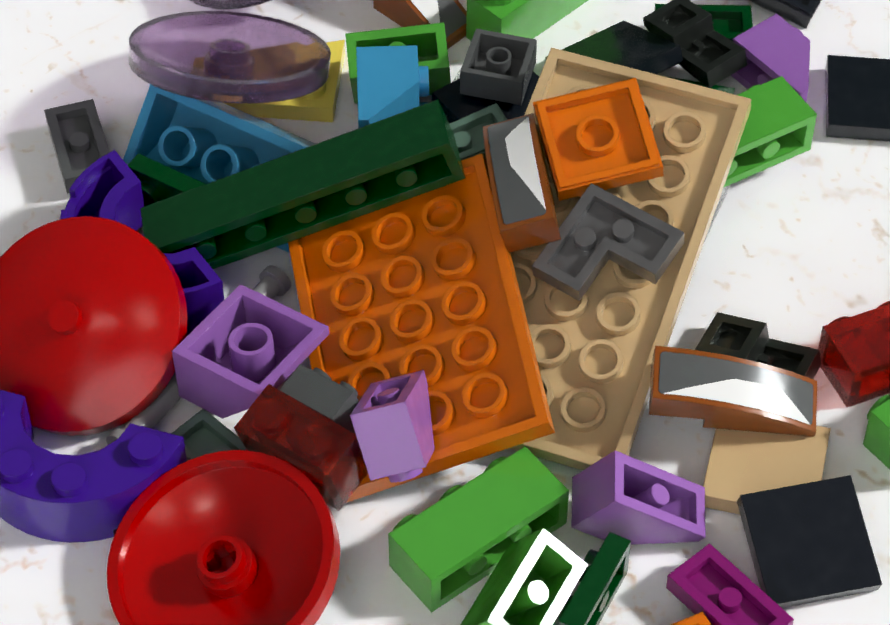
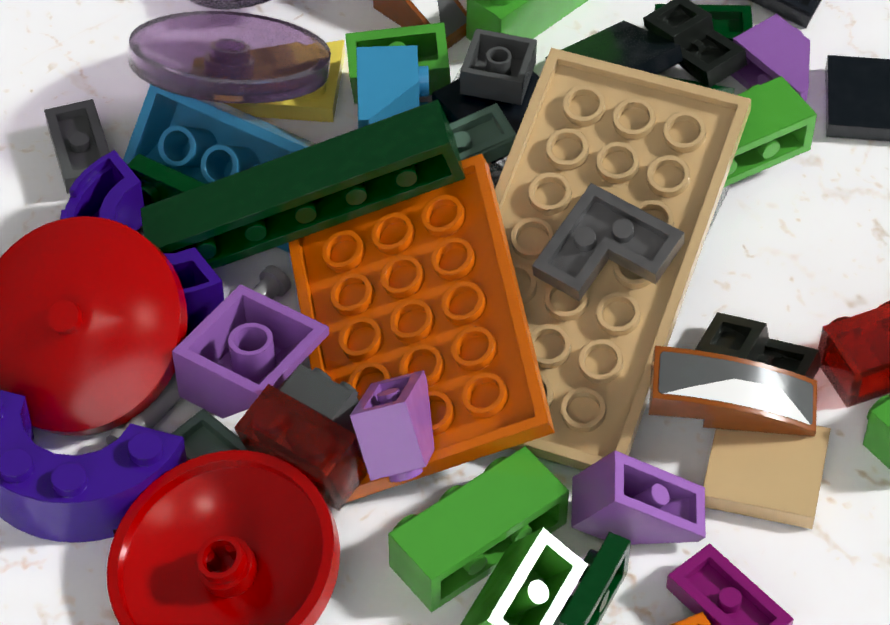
slope [483,113,561,253] -> none
orange plate [533,78,664,201] -> none
black tile [737,475,882,608] -> none

